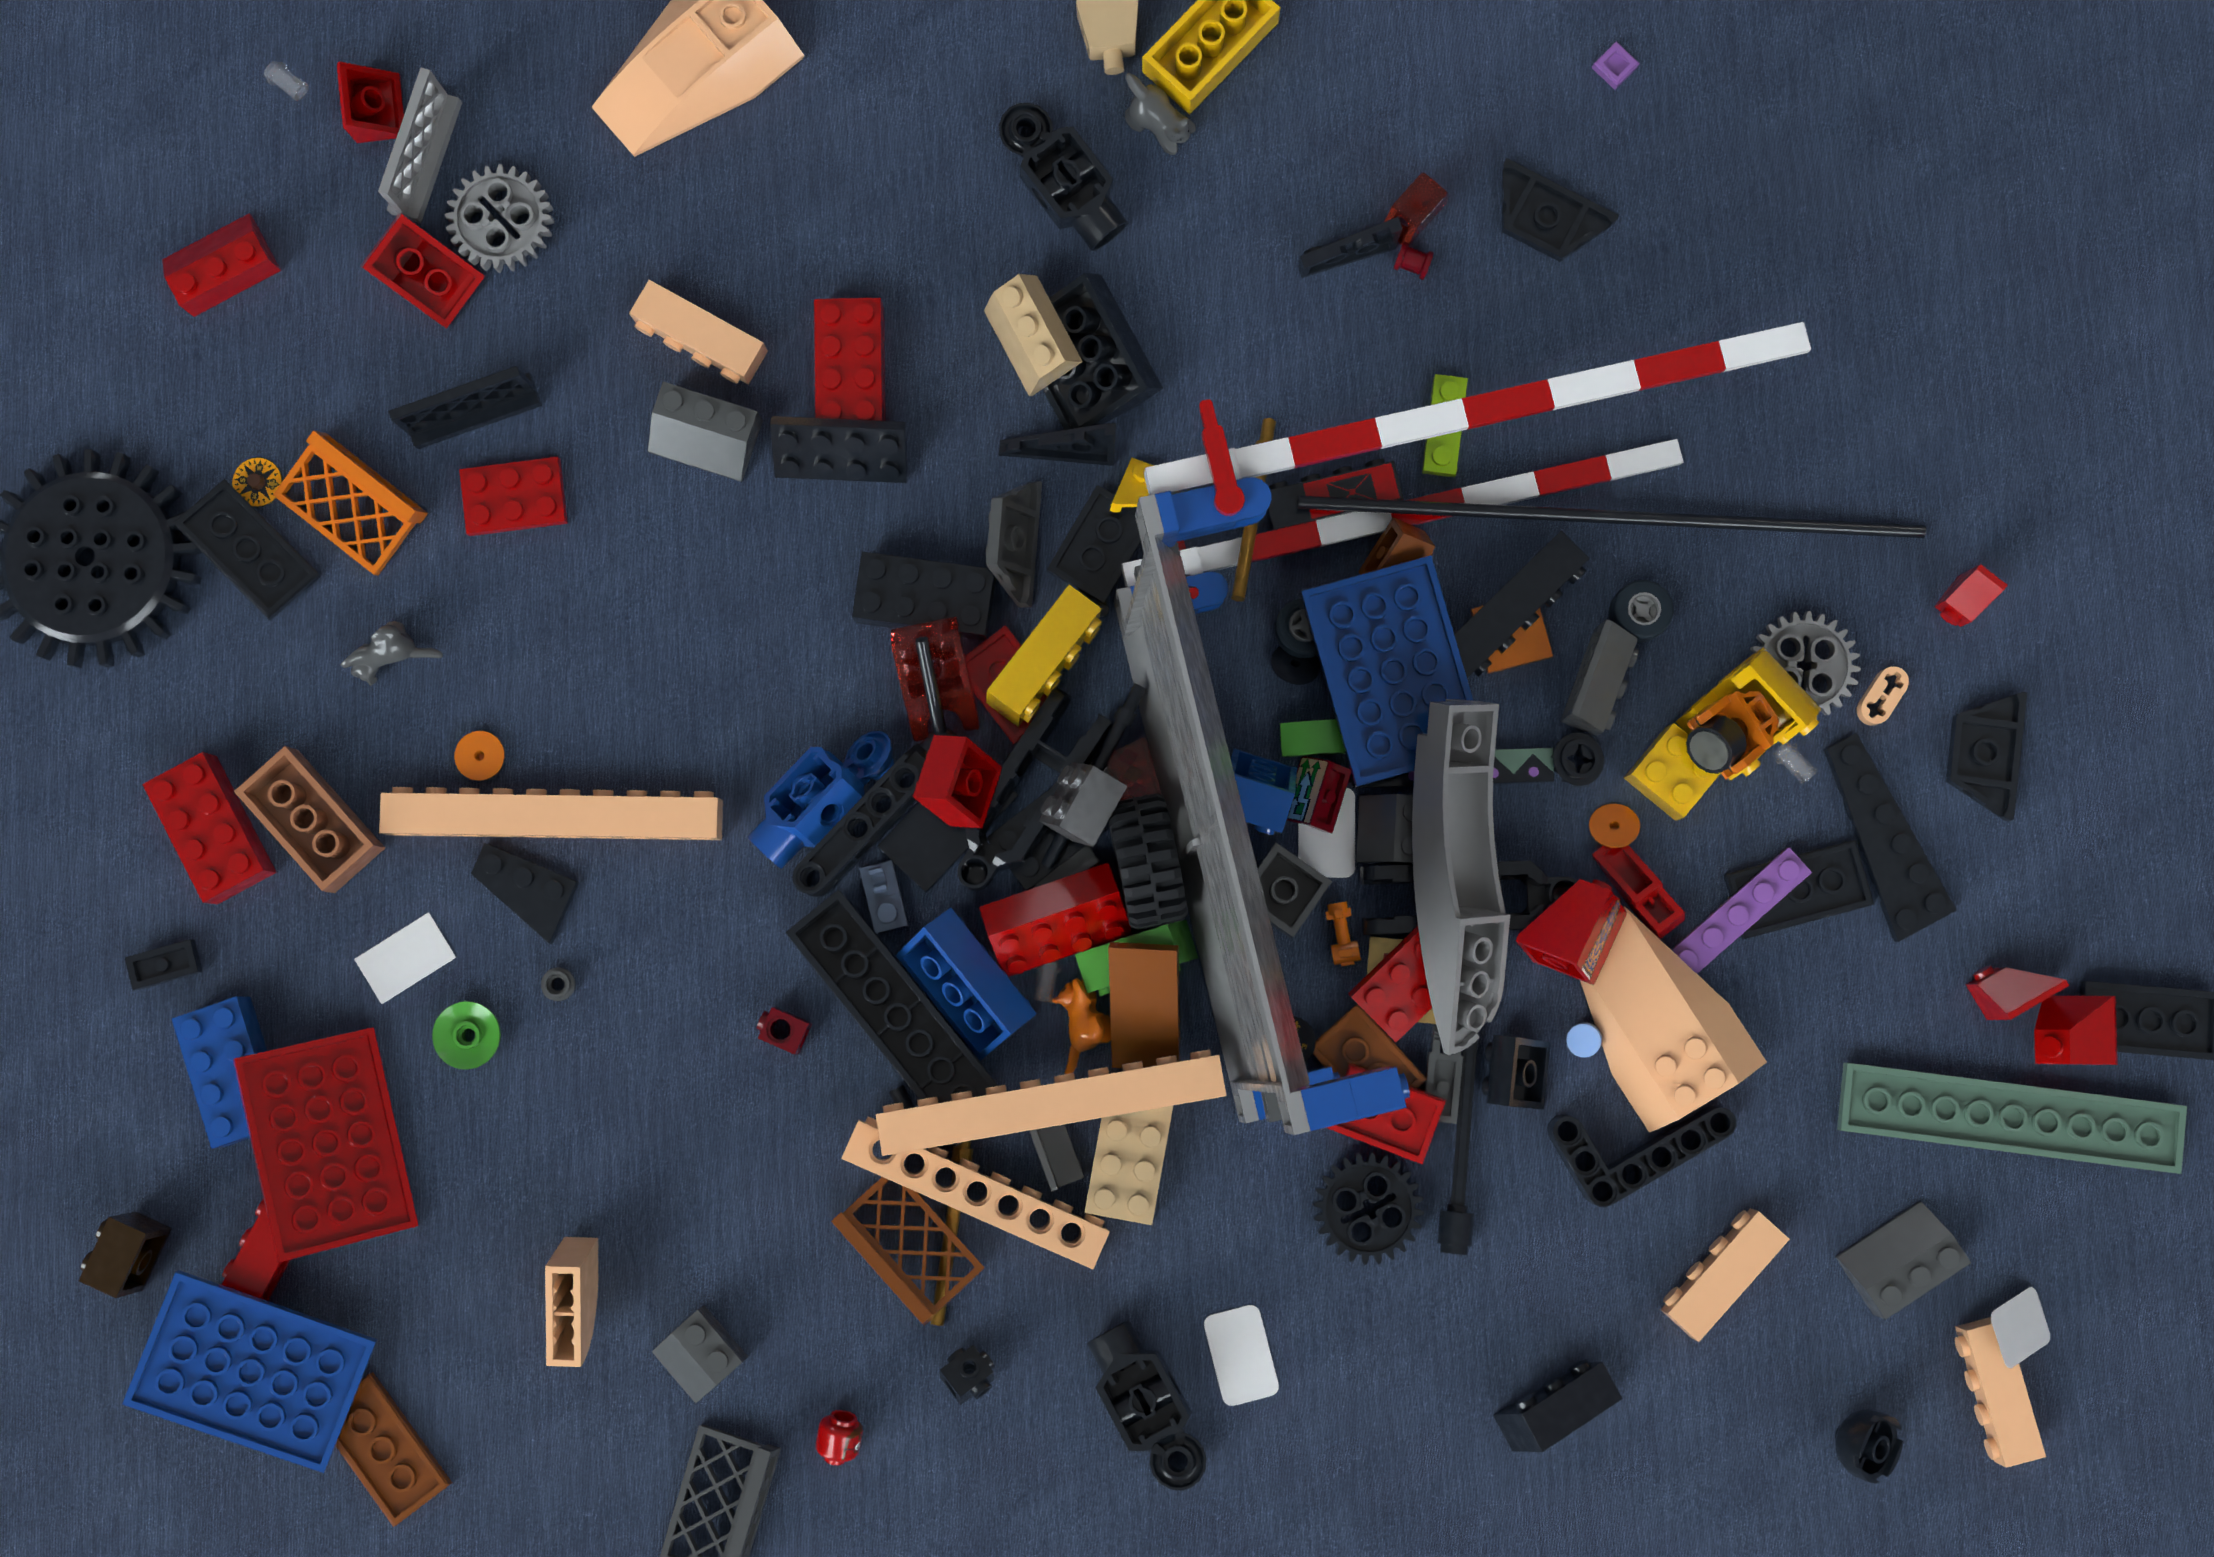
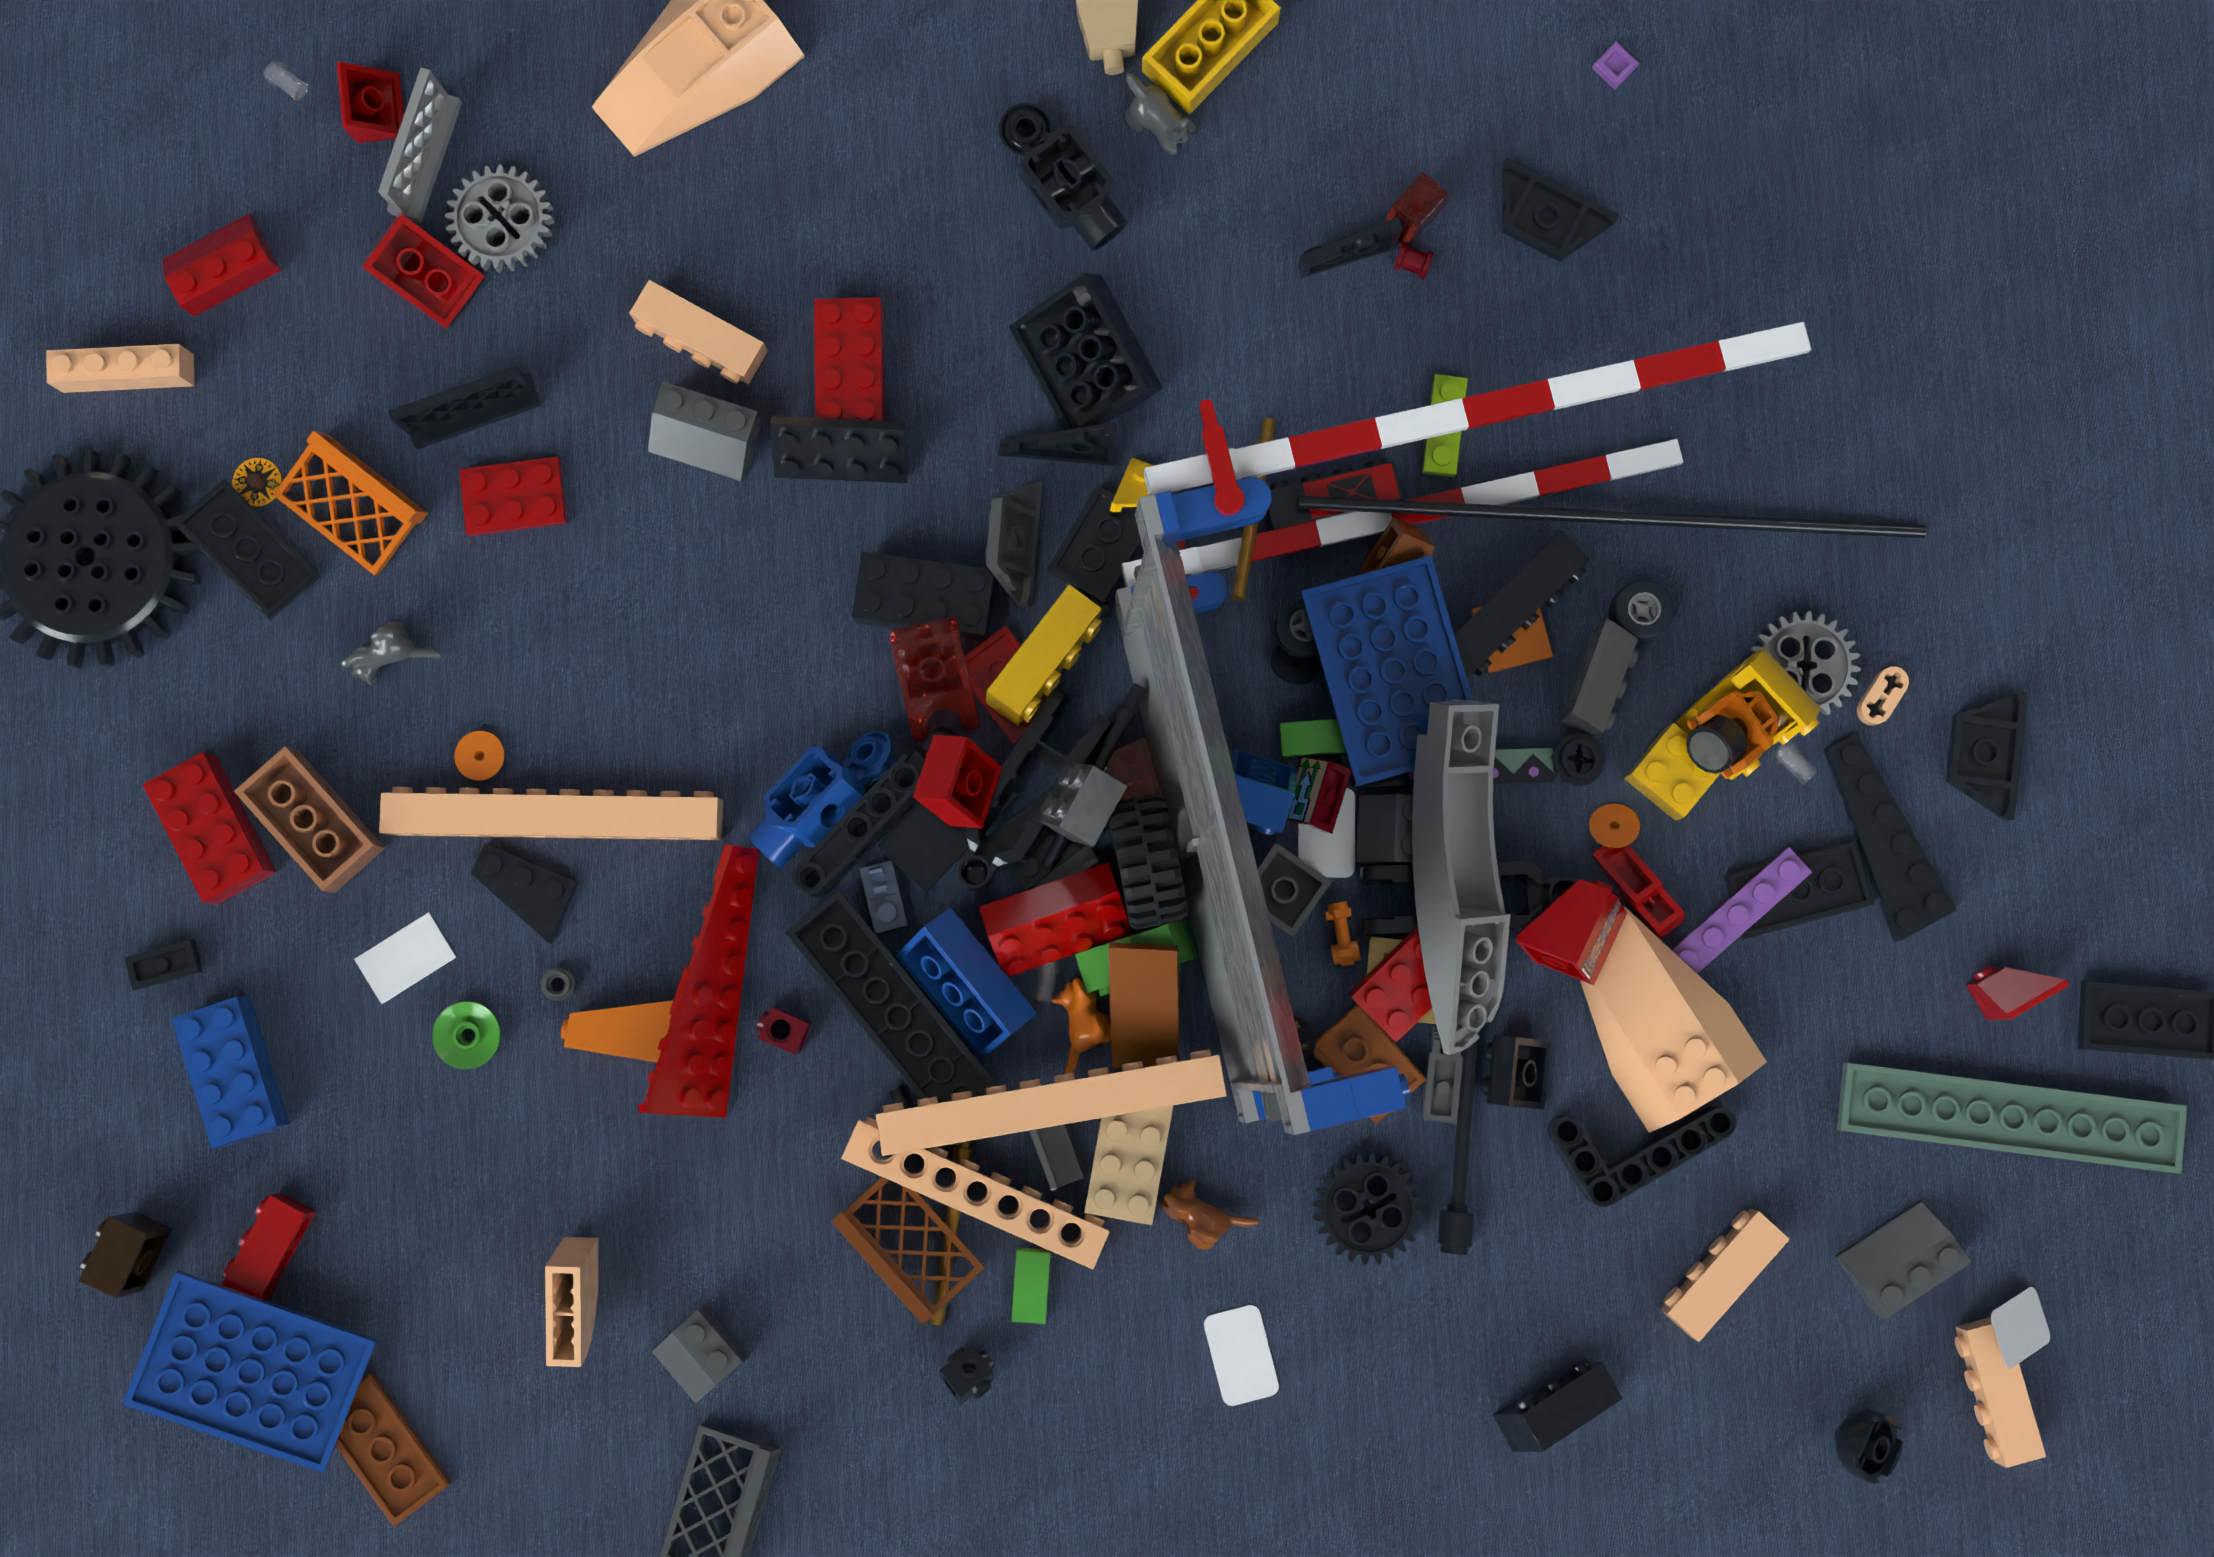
red plate [233,1027,419,1263] -> none
red head [815,1410,863,1466] -> none
black bar [915,637,947,734] -> none
tan slope [984,274,1083,396] -> none
black brick [1087,1320,1207,1491] -> none
red tile [1326,1063,1446,1165] -> none
light blue tile [1566,1022,1602,1058] -> none
slope [1934,564,2008,627] -> none
red slope [2034,996,2118,1065] -> none
none -> light nougat brick [46,344,194,393]
none -> orange slope [561,1000,673,1062]
none -> red wing [638,845,759,1118]
none -> bright green slope [1012,1247,1051,1324]
none -> dark orange animal [1159,1179,1259,1250]

